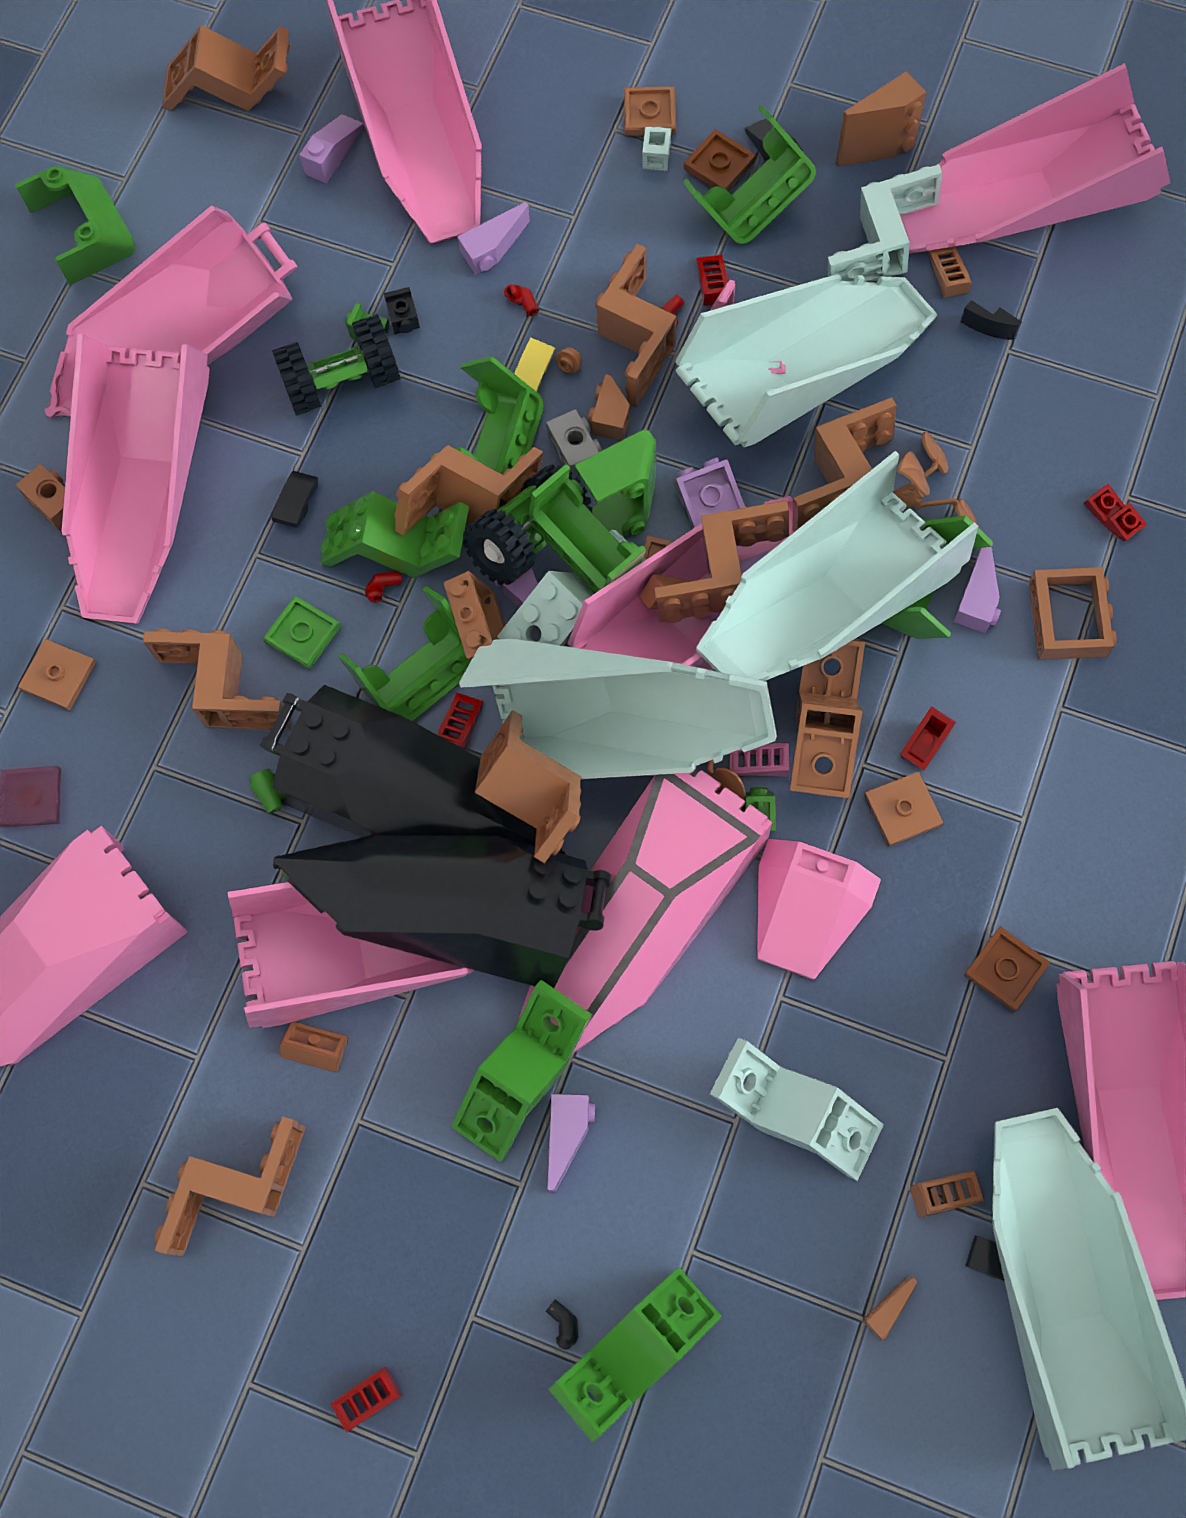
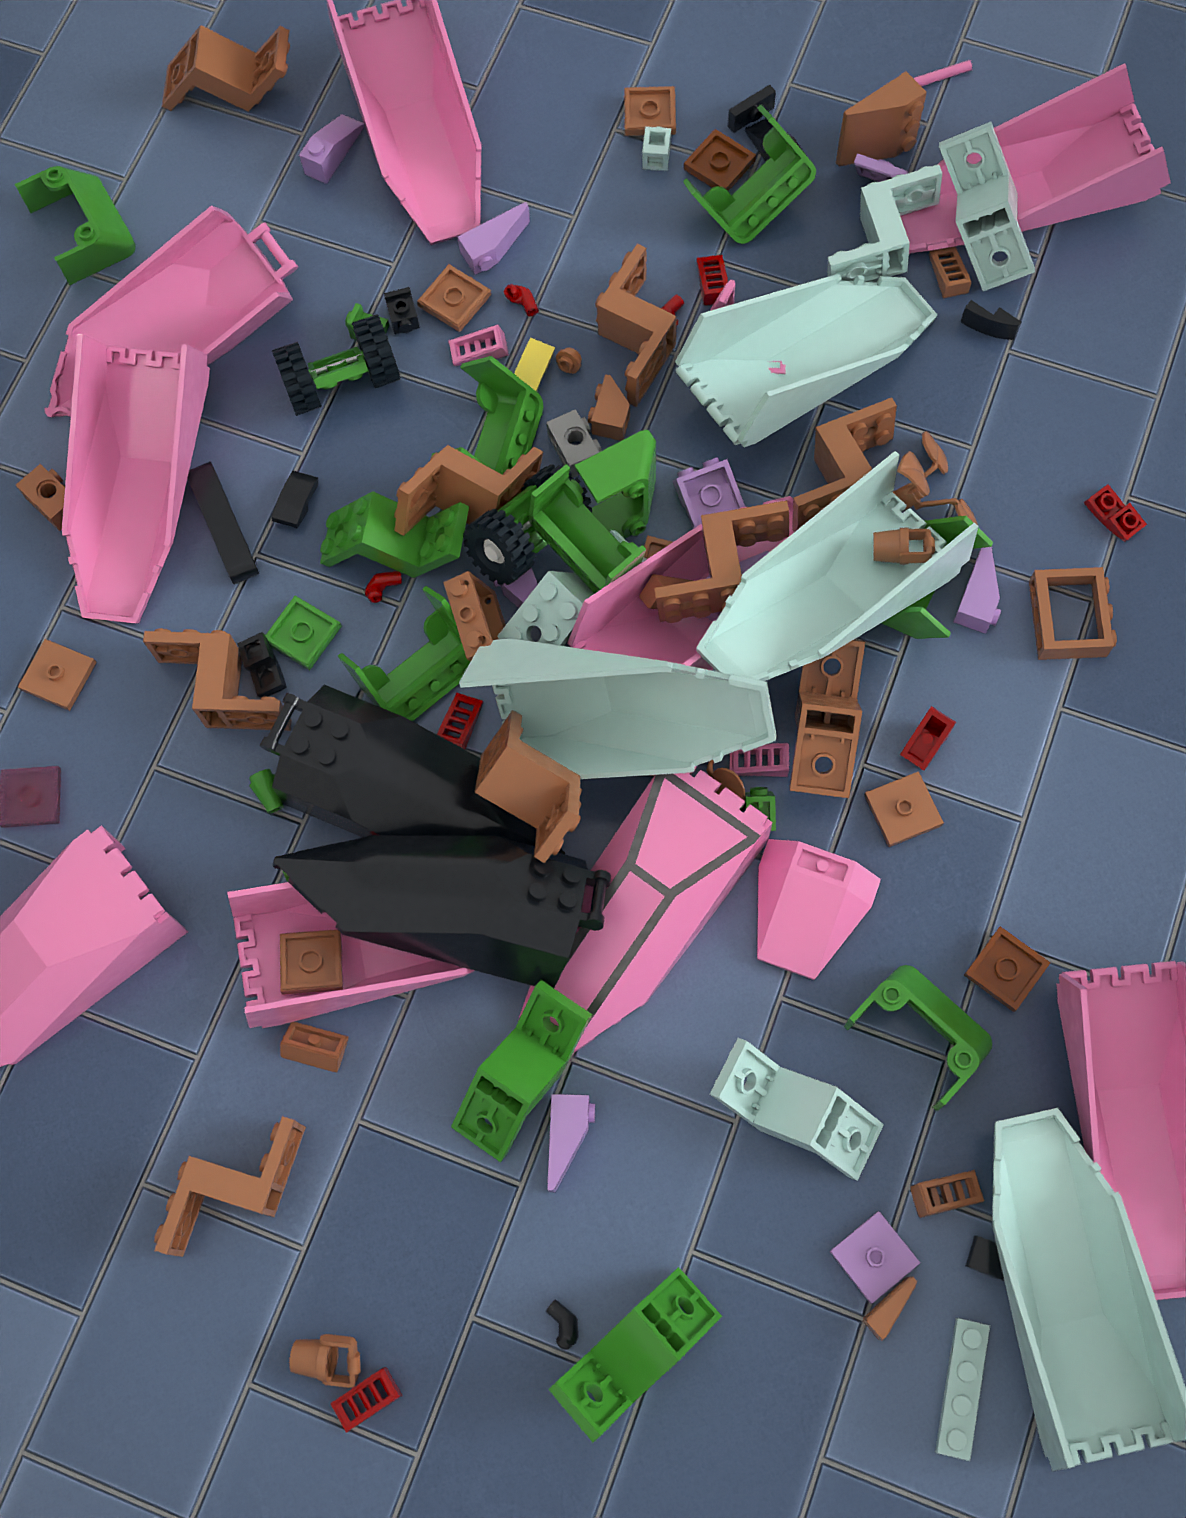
none -> black beam [188,461,259,585]
none -> black slope [237,632,287,698]
none -> nougat plate [280,929,343,995]
none -> nougat piece [289,1334,361,1388]
none -> nougat plate [417,264,491,332]
none -> bright pink slope [449,325,509,366]
none -> black plate [728,84,776,133]
none -> lavender plate [829,1211,920,1304]
none -> bright green windscreen [844,965,992,1111]
none -> lavender plate [854,153,908,182]
none -> nougat piece [873,528,935,565]
none -> bright pink bar [913,60,972,87]
none -> light aqua plate [935,1318,990,1461]
none -> light aqua bracket [939,122,1035,291]

